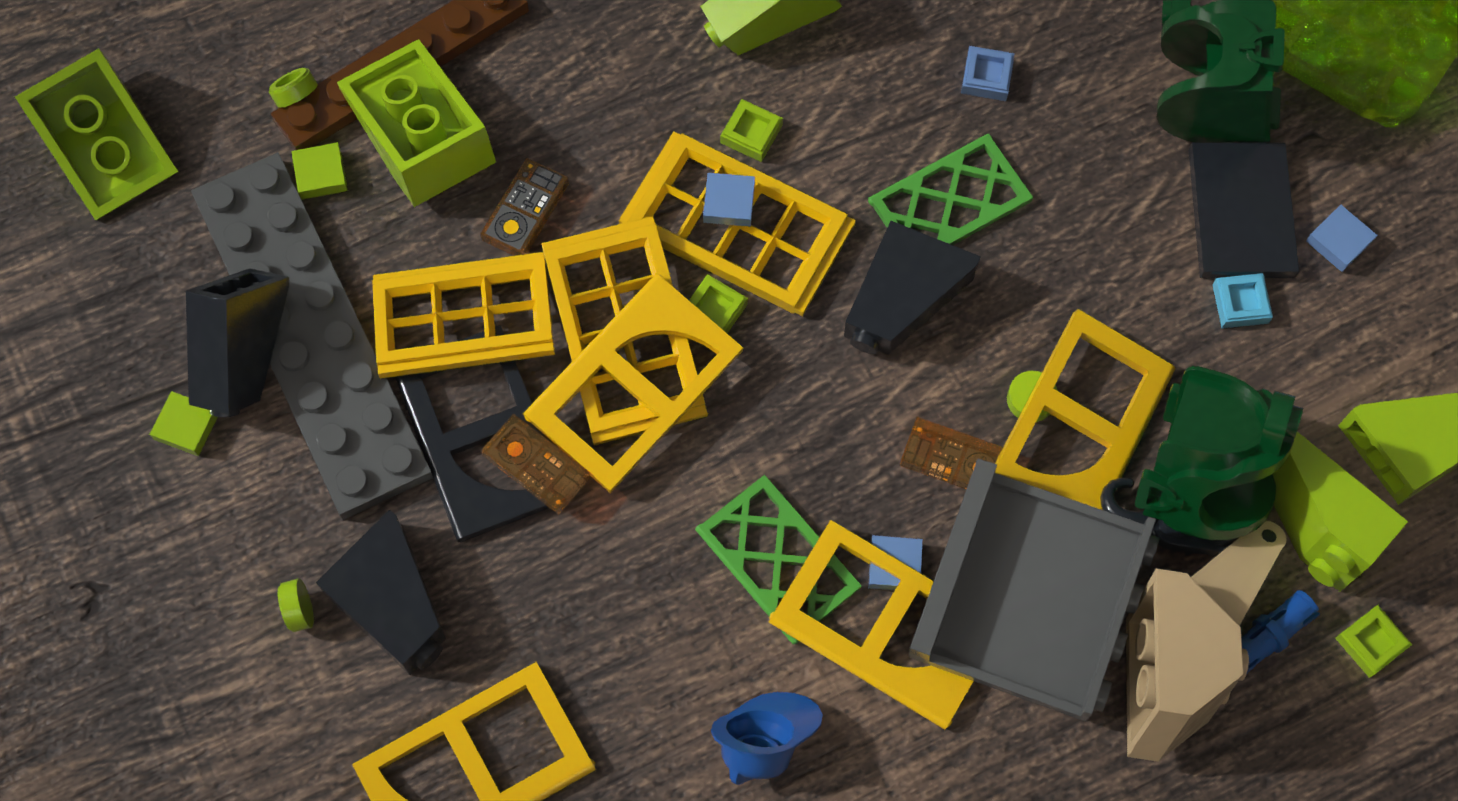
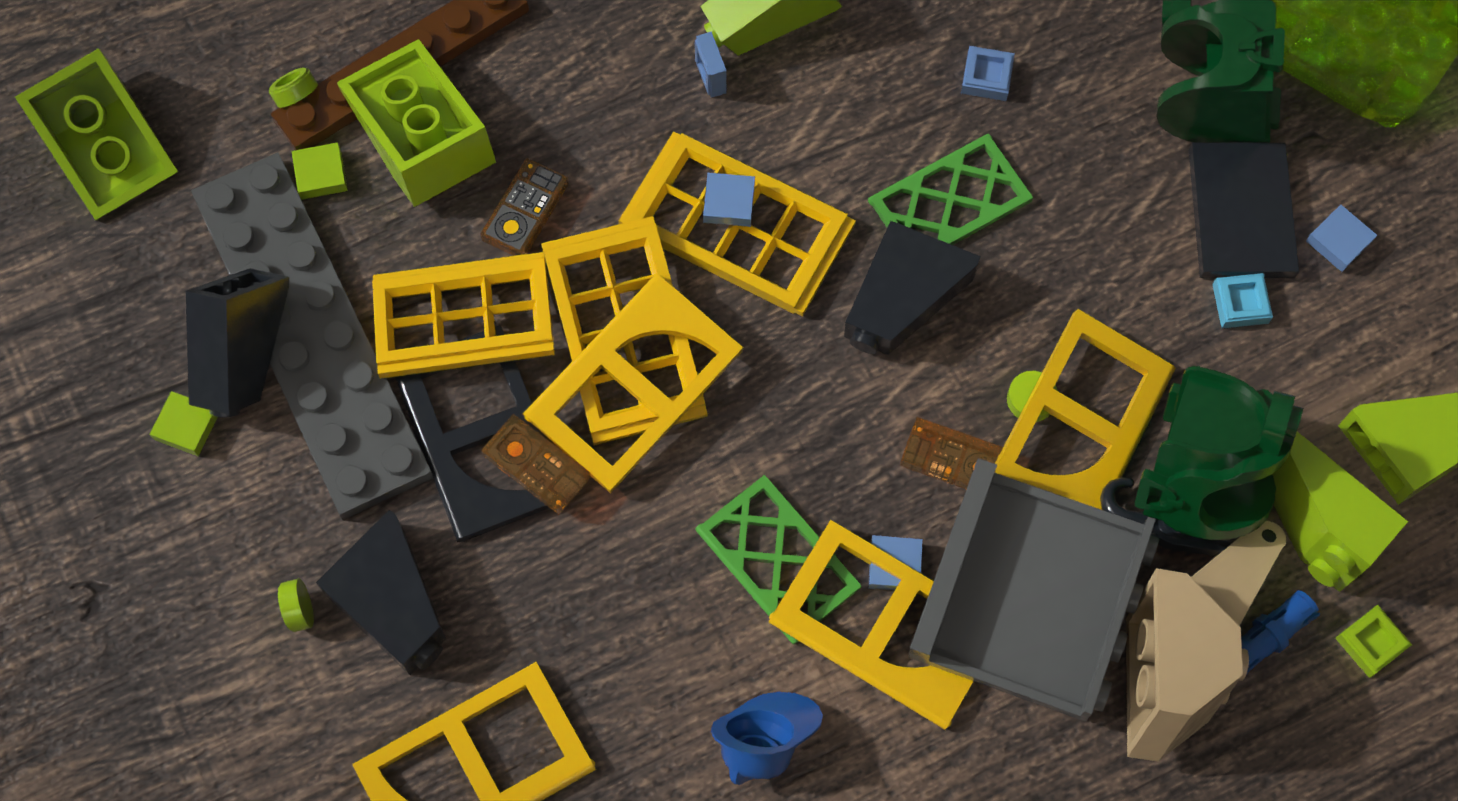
lime tile [689,274,748,334] -> none
lime tile [720,99,783,162] -> none
none -> medium blue tile [695,32,726,98]

